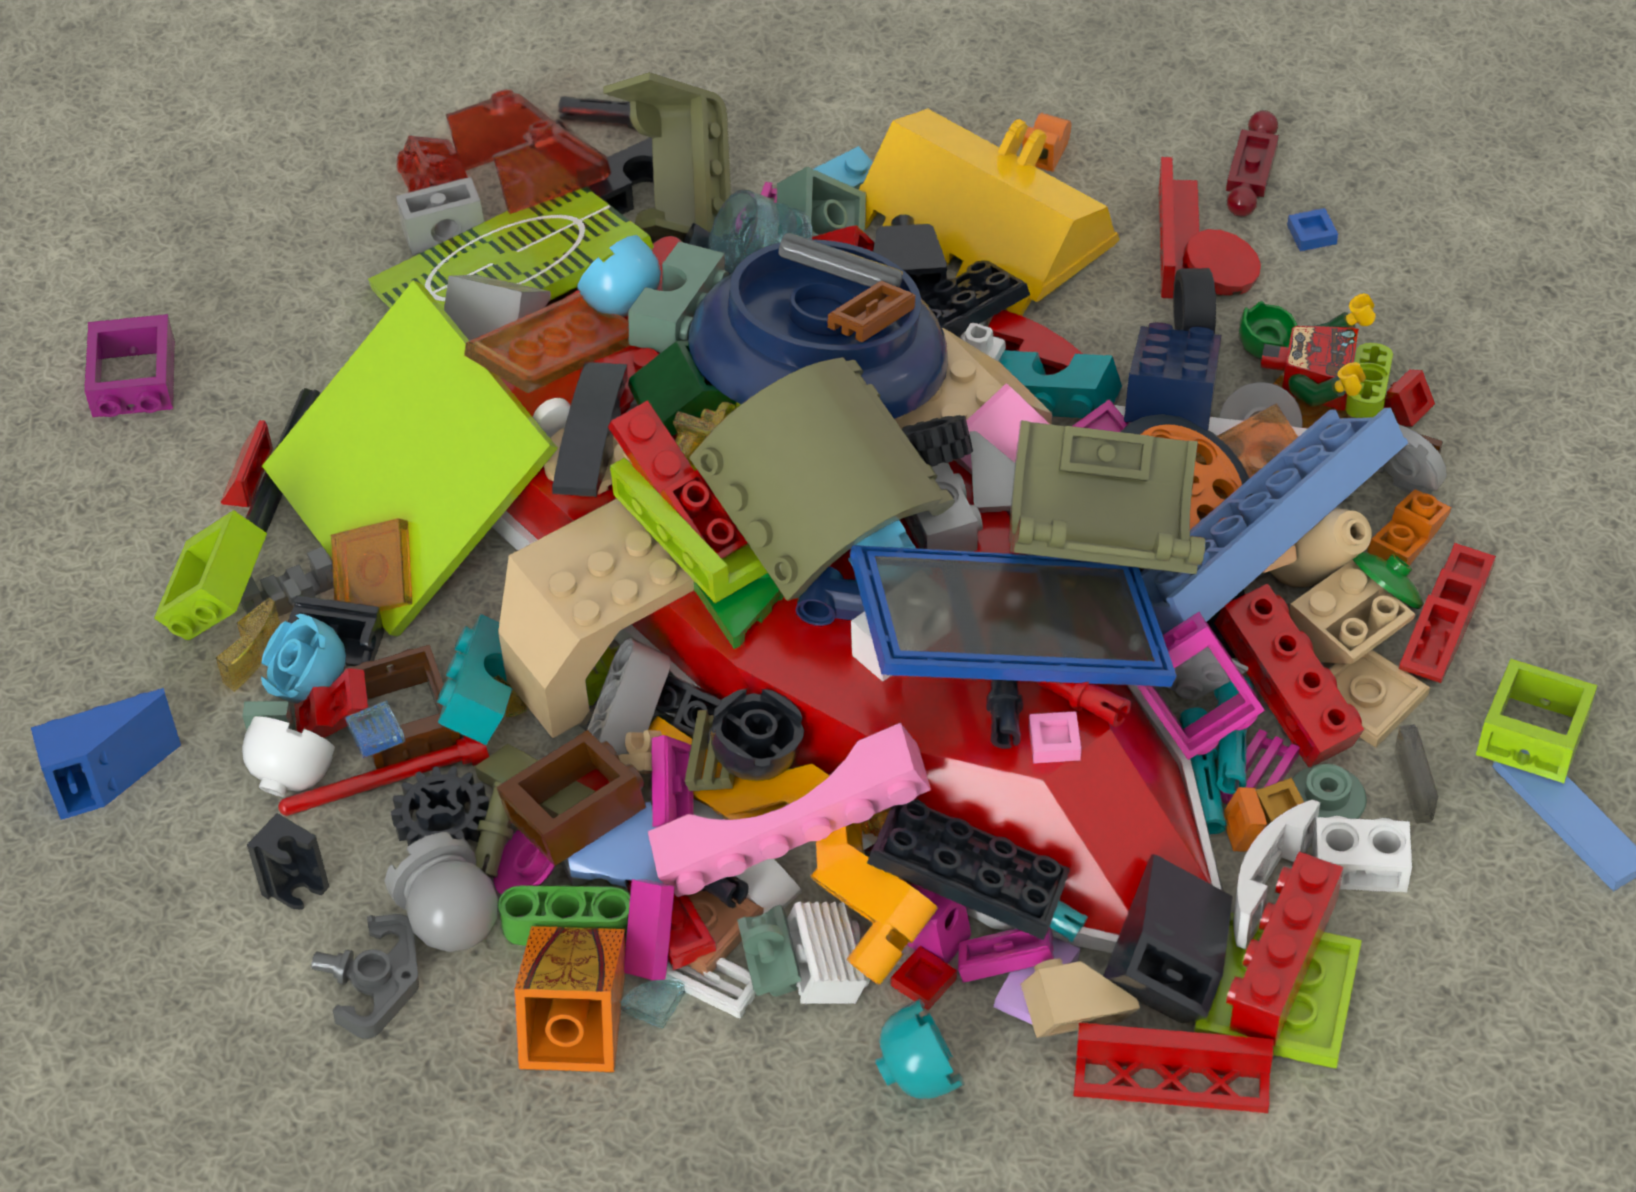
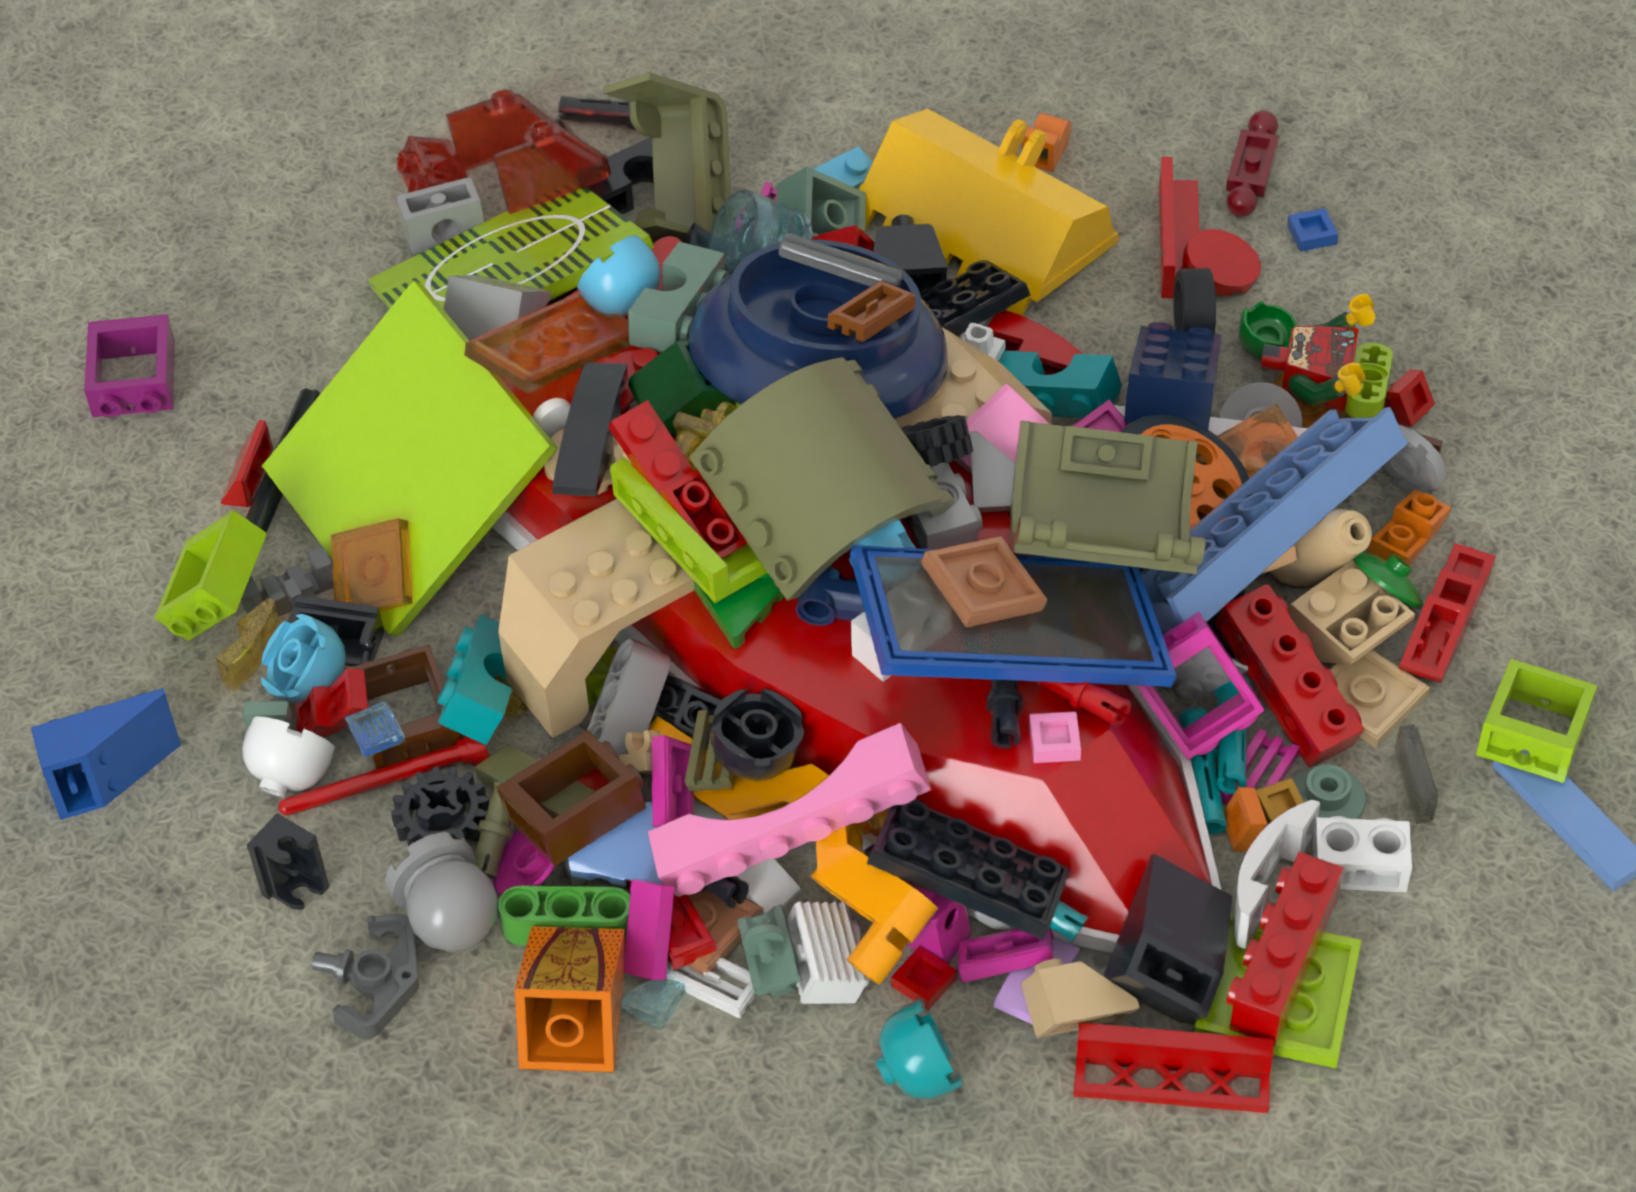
none -> nougat tile [921,536,1047,628]

